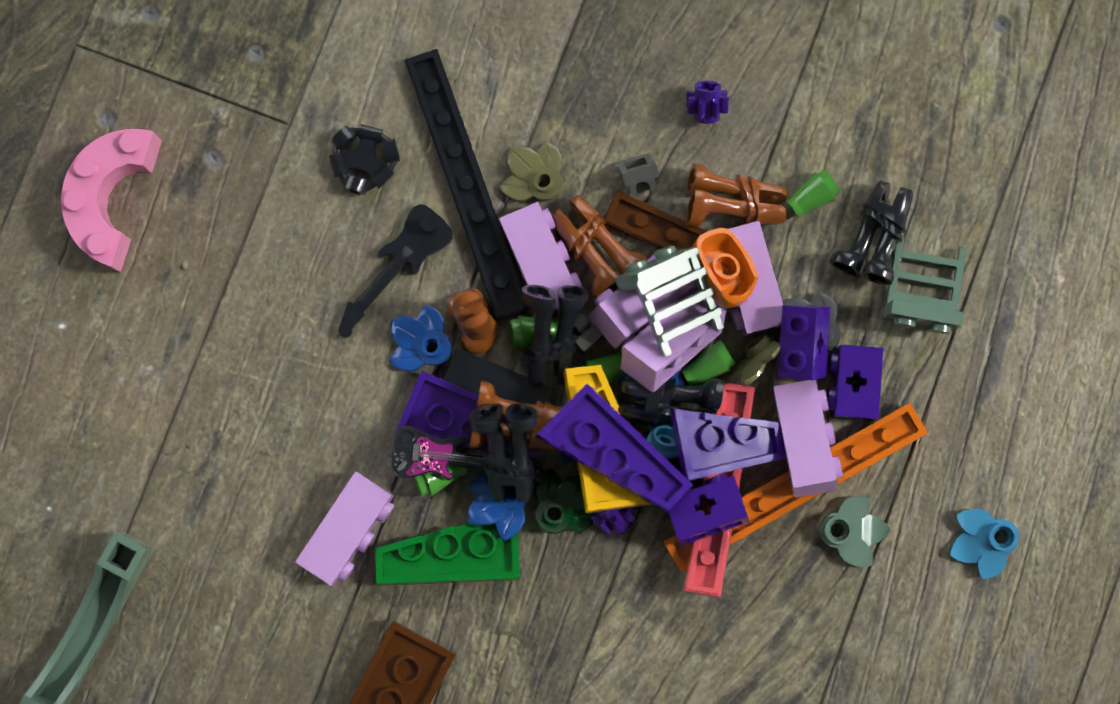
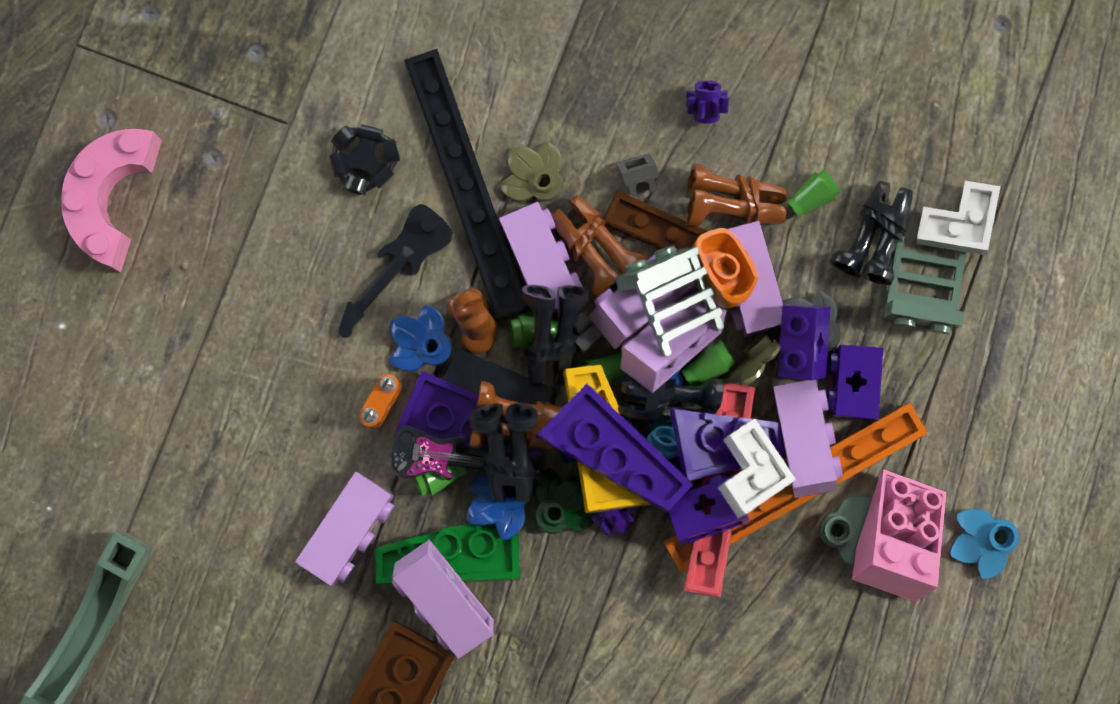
none -> orange piece [359,374,402,429]
none -> lavender brick [392,539,494,659]
none -> white plate [718,419,796,518]
none -> bright pink slope [852,469,946,602]
none -> white plate [917,181,1000,256]

